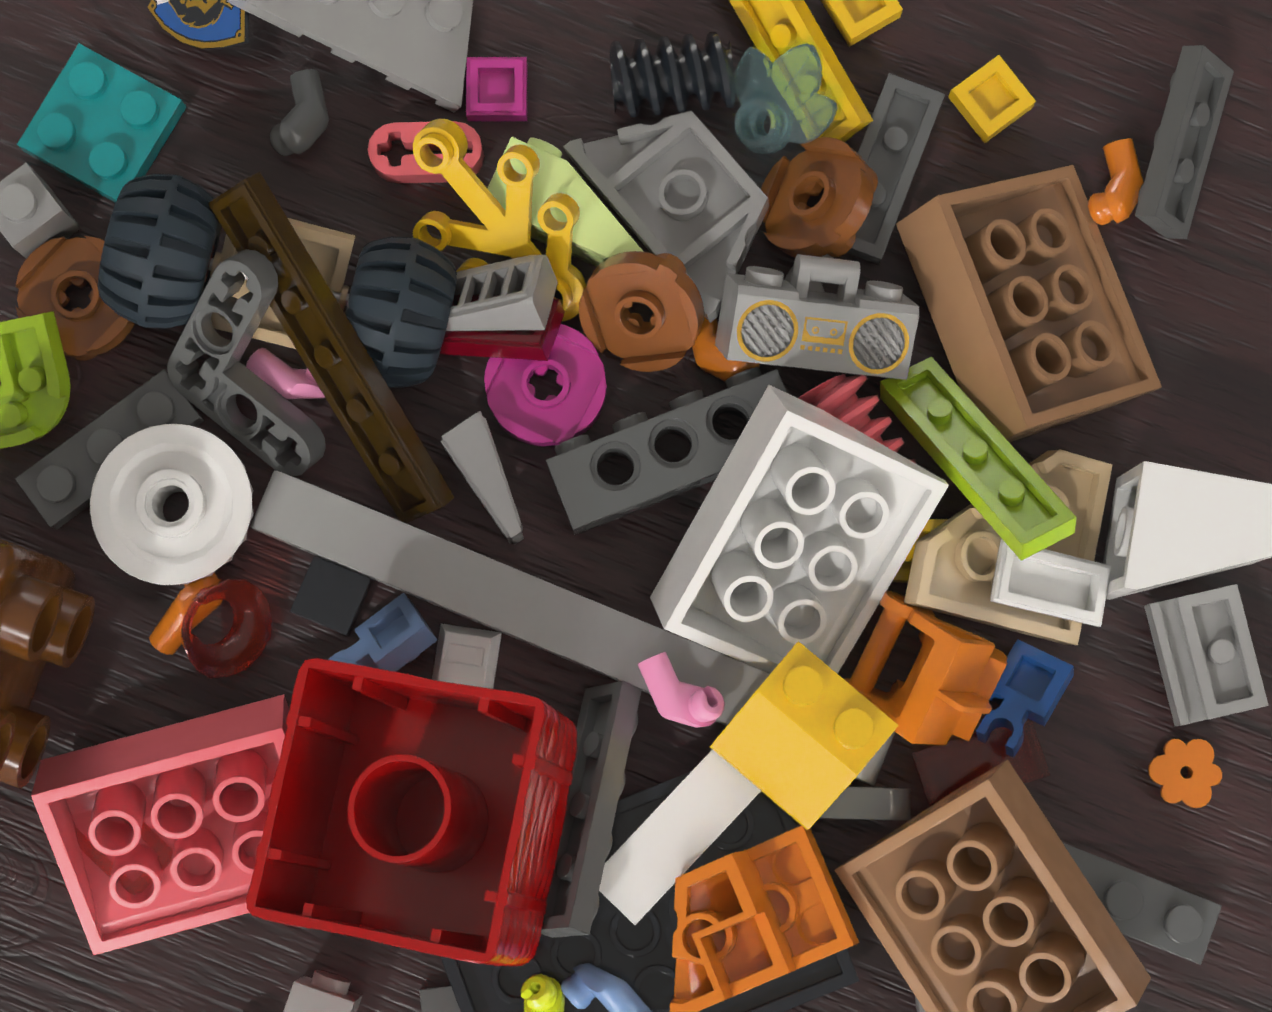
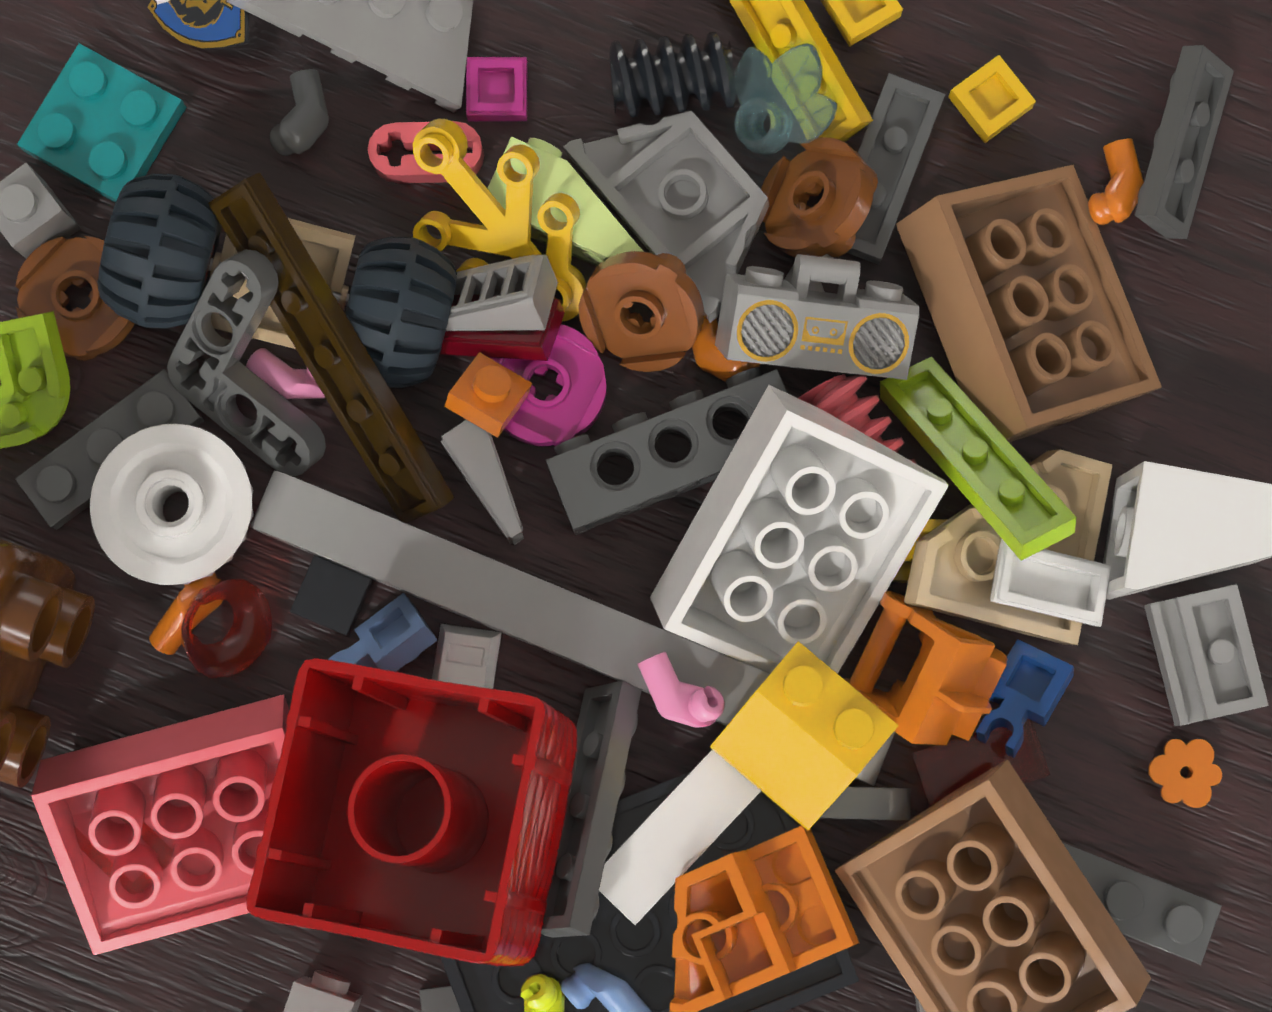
none -> orange plate [444,352,532,438]

